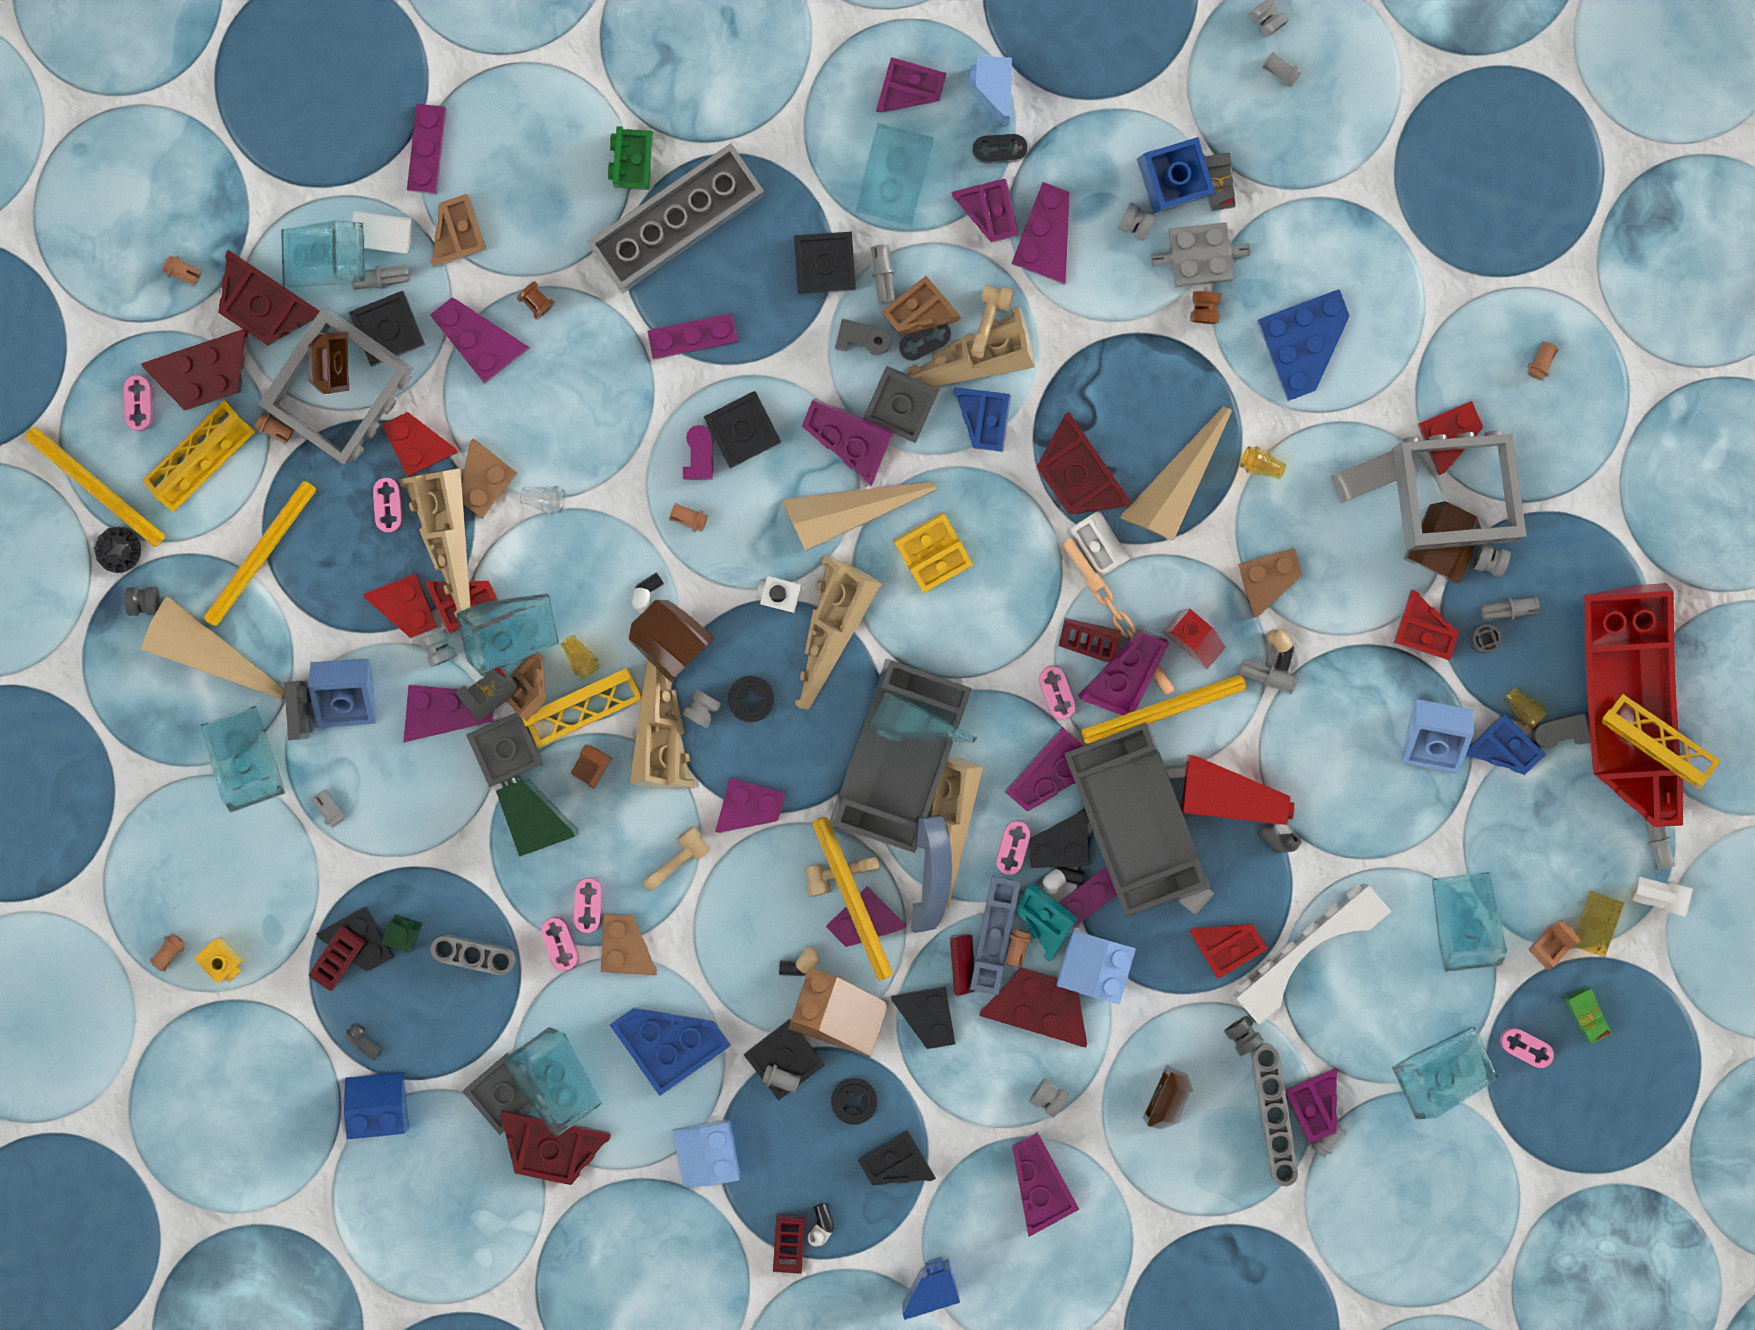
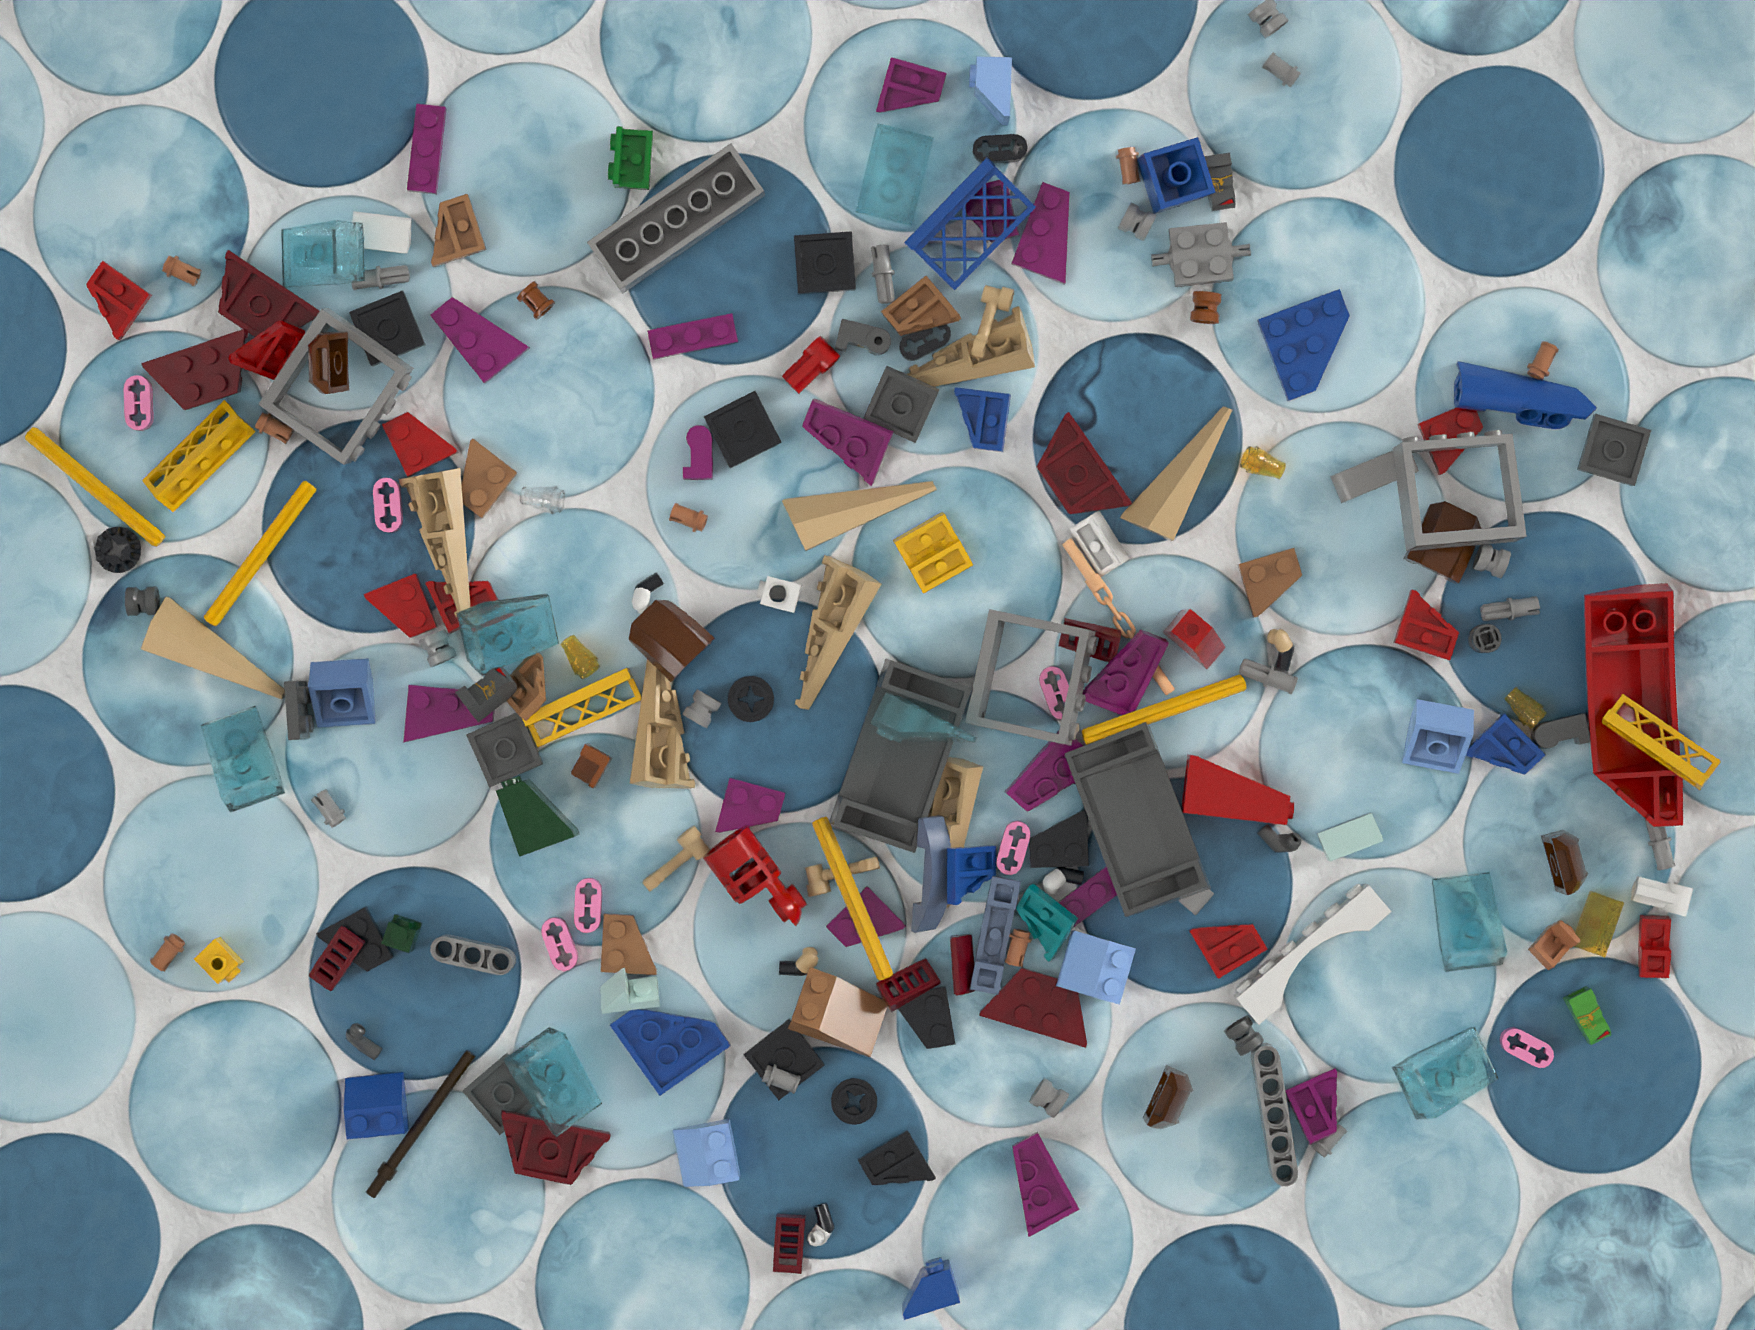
none -> red wing [86,261,152,341]
none -> red wing [228,320,306,380]
none -> dark brown bar [366,1050,476,1198]
none -> light aqua slope [600,968,660,1014]
none -> red cylinder [703,825,807,926]
none -> red piece [782,336,841,394]
none -> dark red slope [876,958,941,1012]
none -> blue fence [904,157,1036,290]
none -> blue wing [947,845,996,905]
none -> light grey window [965,609,1097,745]
none -> nougat pin [1116,147,1141,185]
none -> light aqua slope [1317,813,1384,861]
none -> blue panel [1454,361,1597,429]
none -> reddish brown slope [1541,830,1588,895]
none -> dark grey plate [1577,414,1651,486]
none -> red slope [1638,915,1671,978]

